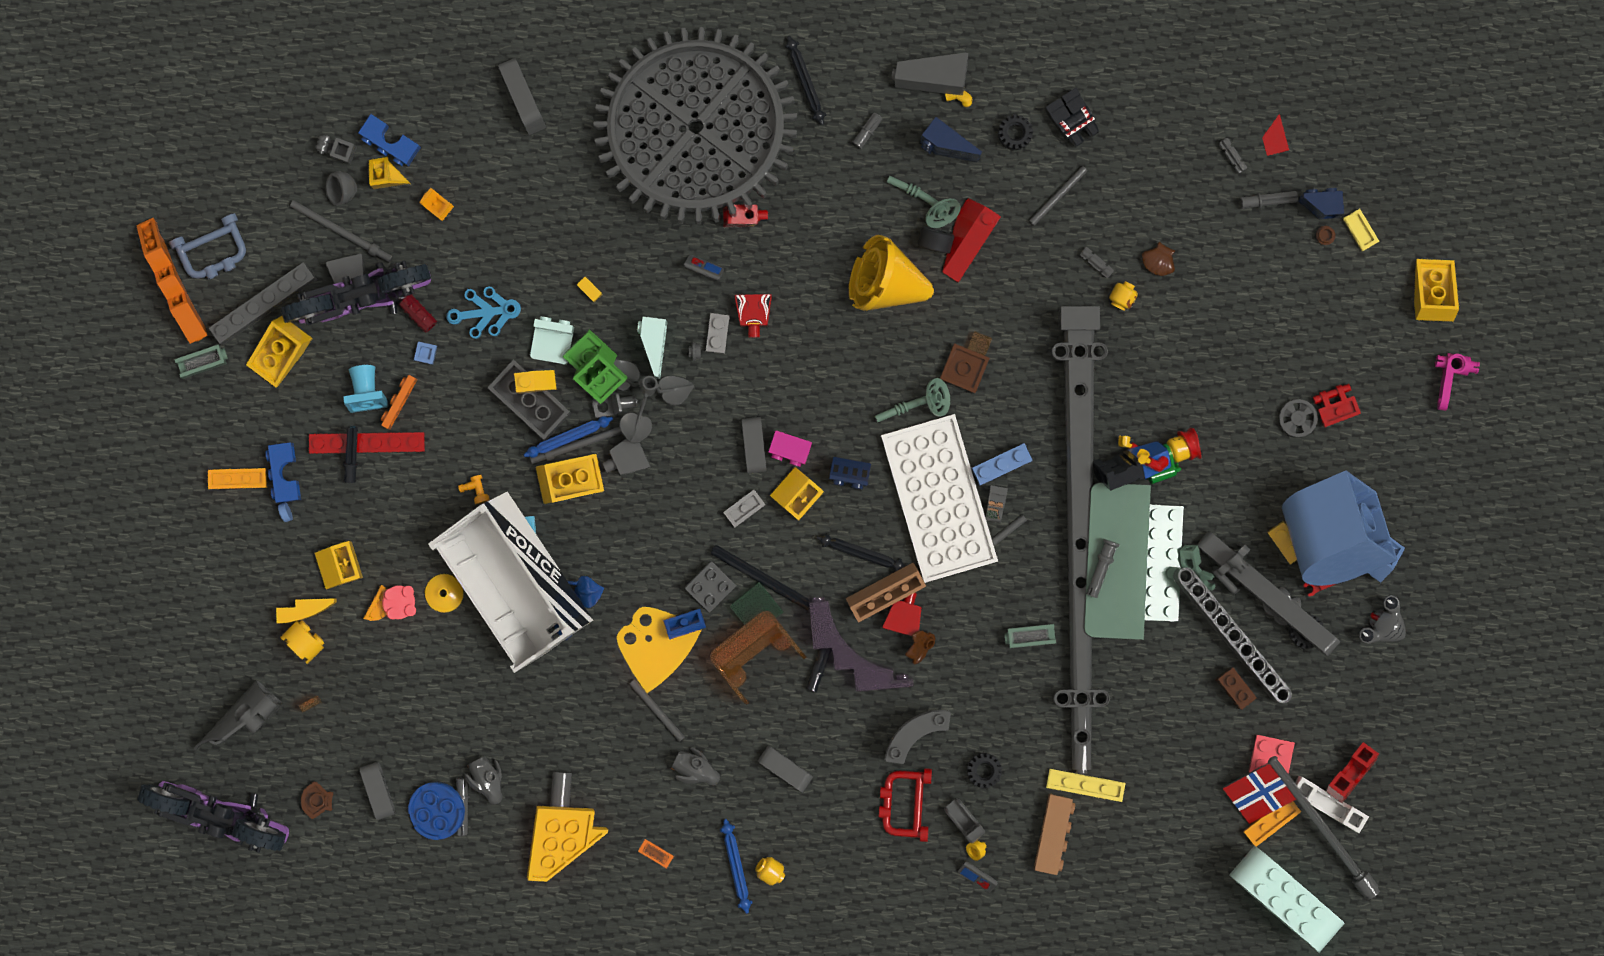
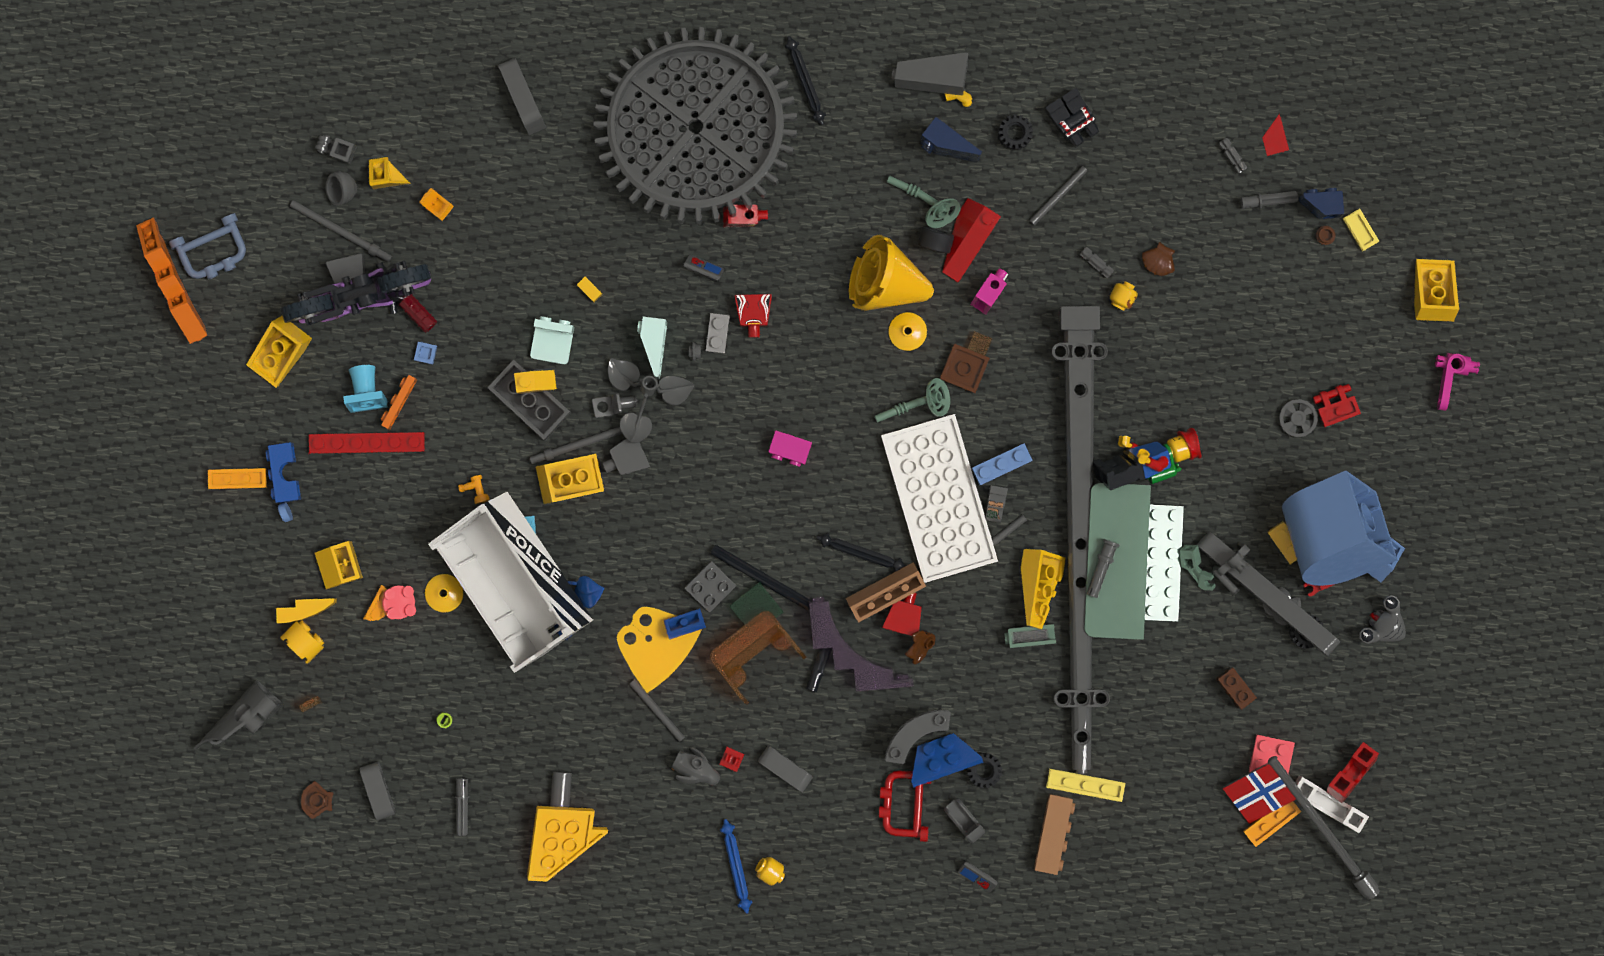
piece [137,781,289,853] -> none
sand green window [174,345,228,379] -> none
dark grey brick [209,262,317,345] -> none
black axle [343,426,358,483] -> none
blue arch [359,114,421,167] -> none
blue tile [408,782,465,840] -> none
dark azure plant [447,286,521,339] -> none
dark grey animal [465,756,502,805] -> none
blue wheel [524,416,613,458] -> none
bright green bracket [563,329,627,404] -> none
orange sticker [638,839,674,869] -> none
light grey plate [723,490,765,527] -> none
dark grey beam [742,417,767,474] -> none
yellow slope [770,467,824,521] -> none
dark blue slope [829,457,871,490] -> none
dark grey axle [852,113,883,149] -> none
yellow tile [966,840,986,861] -> none
dark grey beam [1173,567,1292,704] -> none
light aqua brick [1229,846,1345,953] -> none
none -> lime hinge [436,712,452,728]
none -> red tile [720,747,745,772]
none -> yellow dish [889,312,927,351]
none -> blue wing [911,733,983,788]
none -> dark pink torso [970,268,1008,315]
none -> yellow wedge [1021,549,1066,629]

